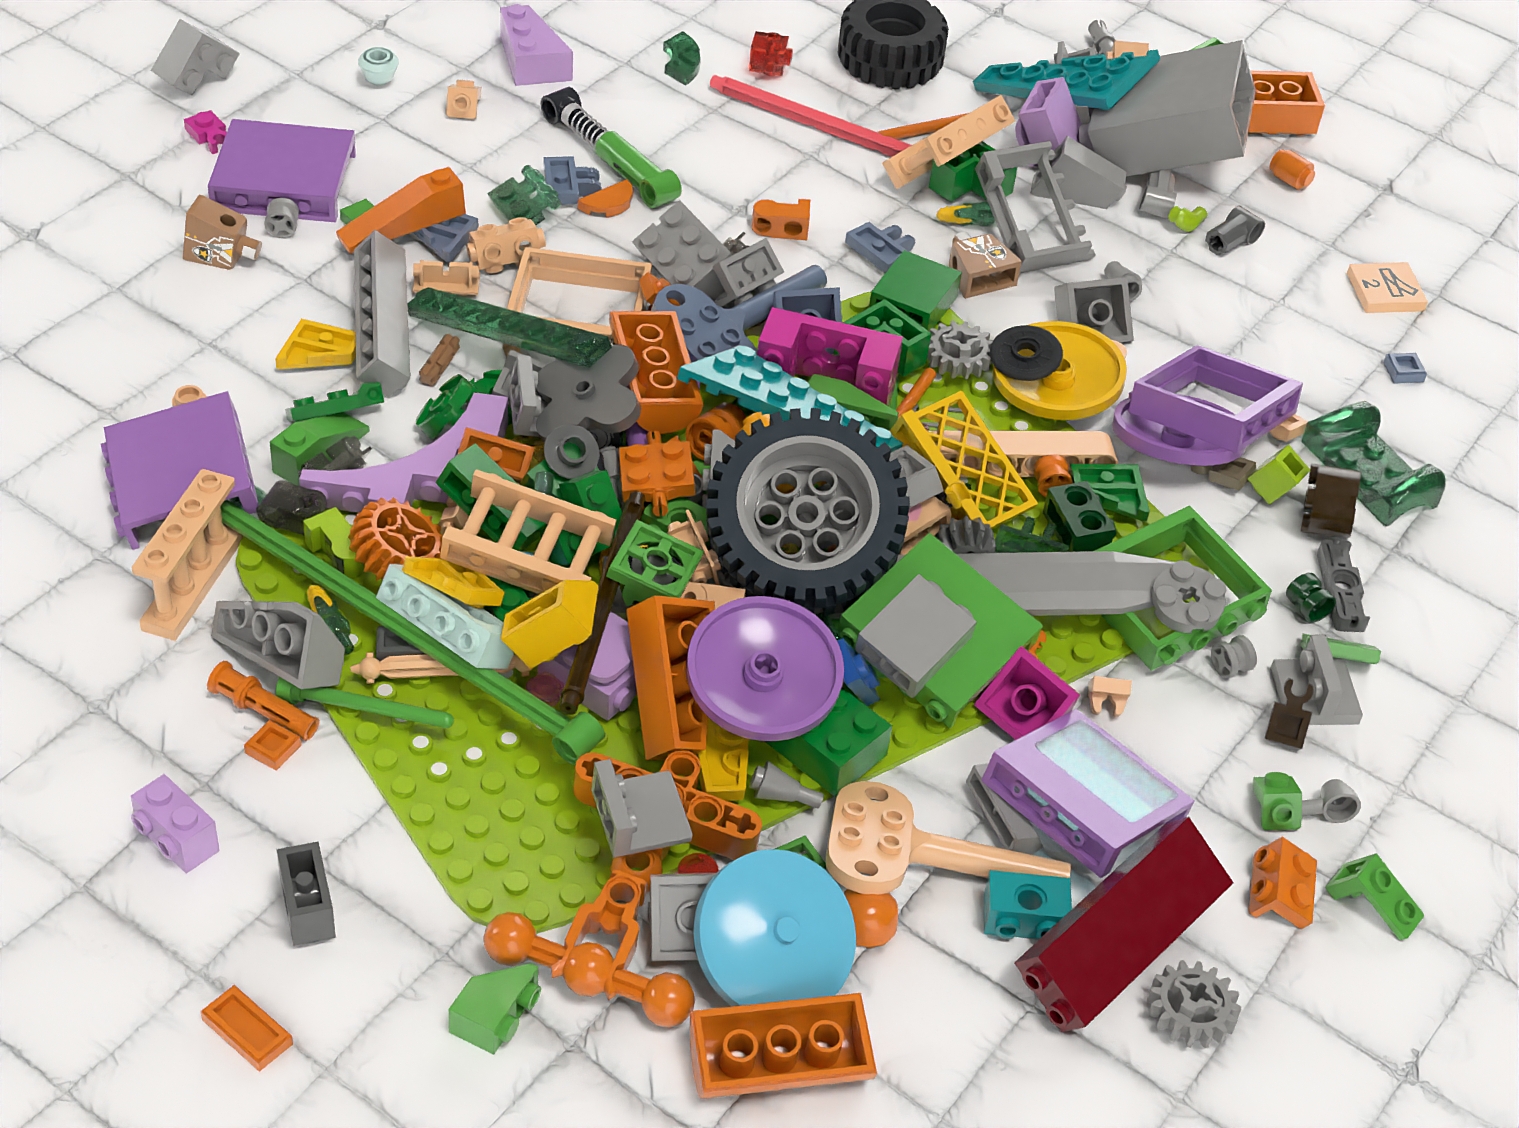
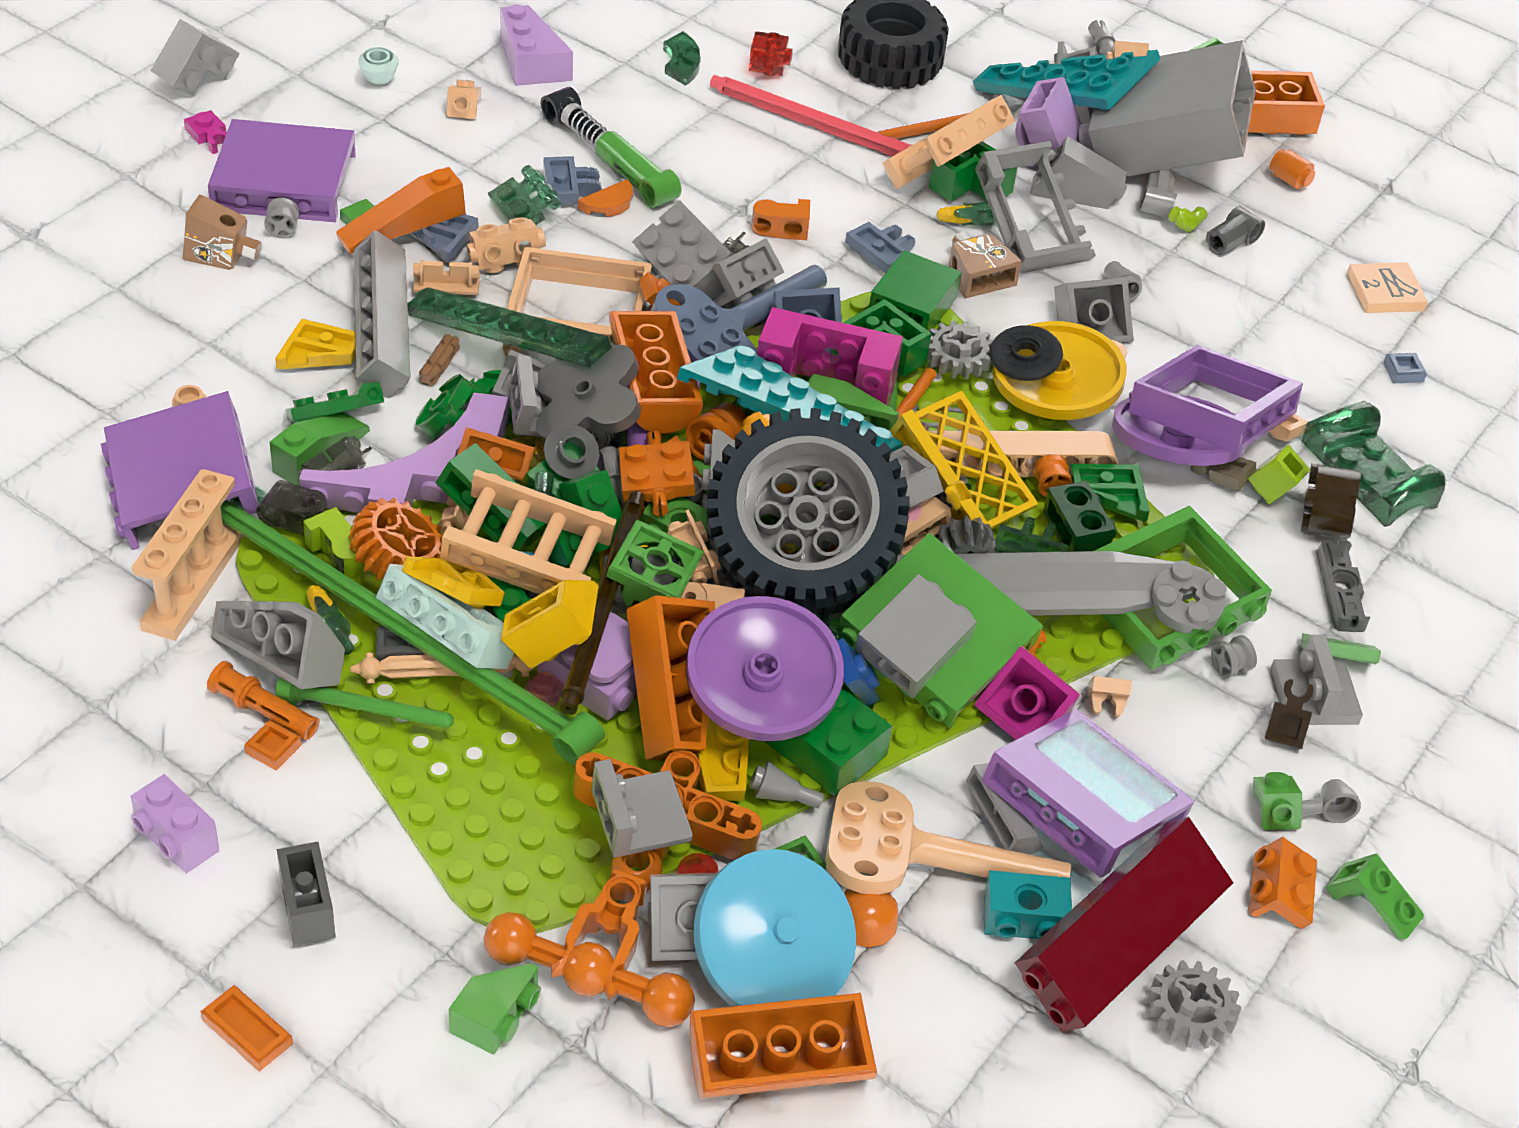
dark green wheel [1286,572,1336,623] -> none

